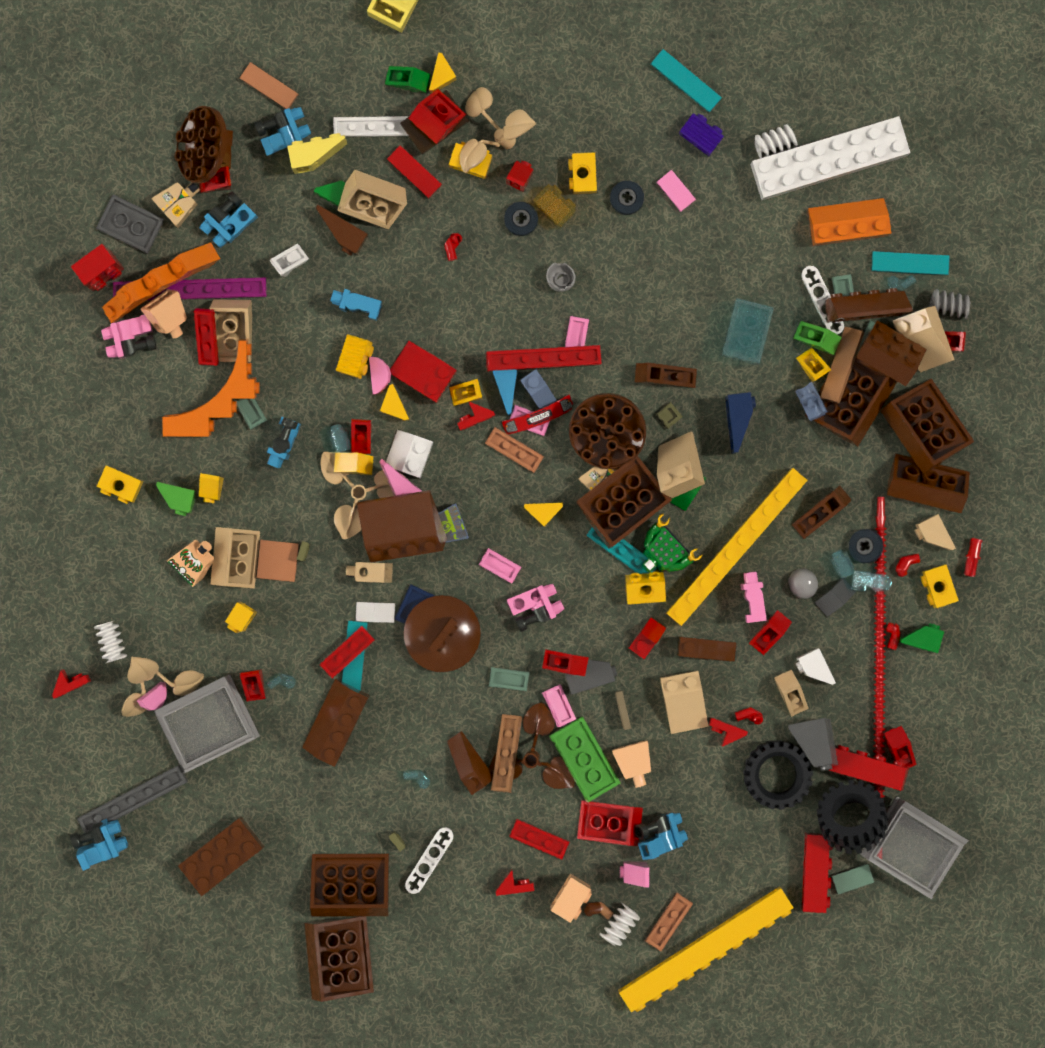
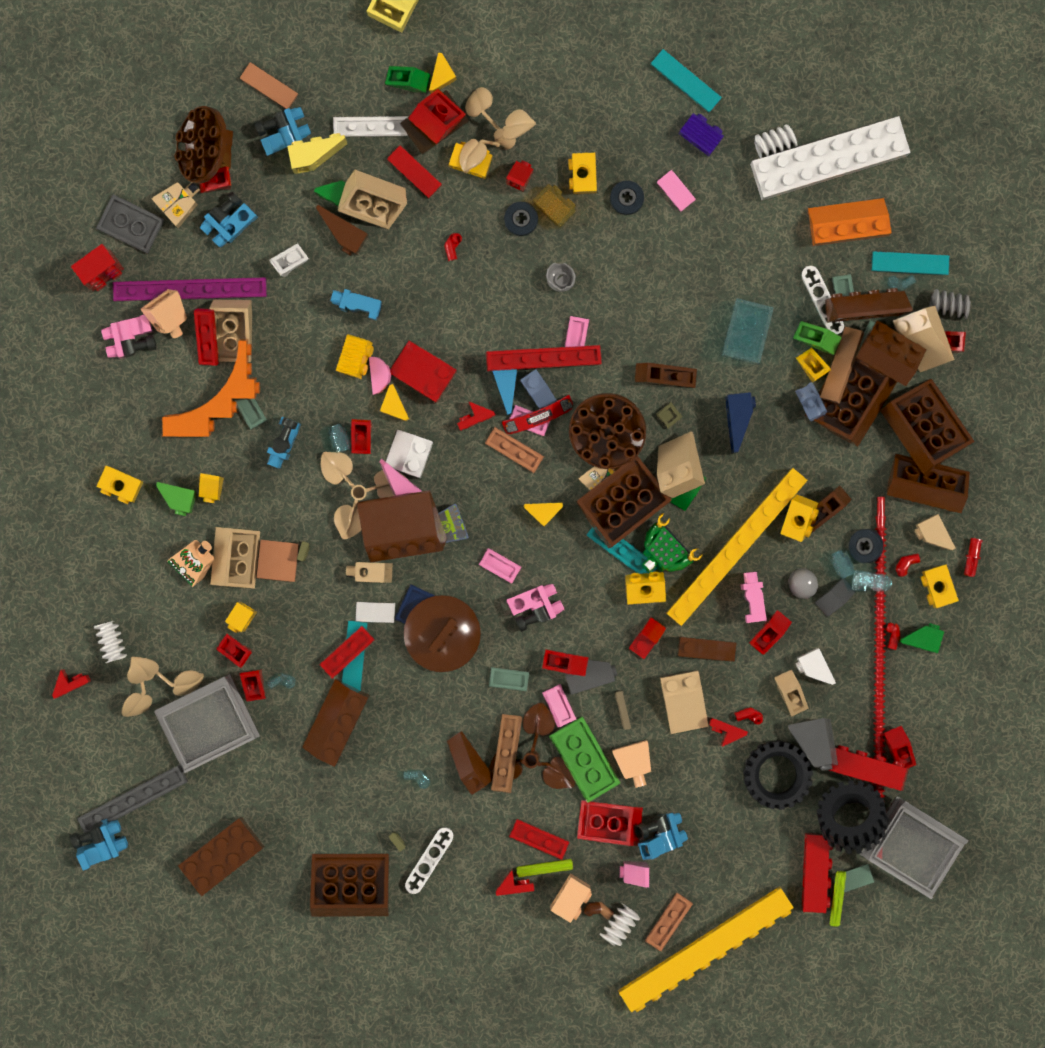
orange arch [102,242,220,323] -> none
bright pink tile [137,682,167,710] -> none
reddish brown slope [304,916,374,1002] -> none
yellow slope [334,453,373,475] -> none
yellow slope [449,379,482,406] -> none
none -> red slope [216,634,252,668]
none -> lime axle [516,859,573,877]
none -> yellow brick [780,494,819,542]
none -> lime axle [830,871,846,927]

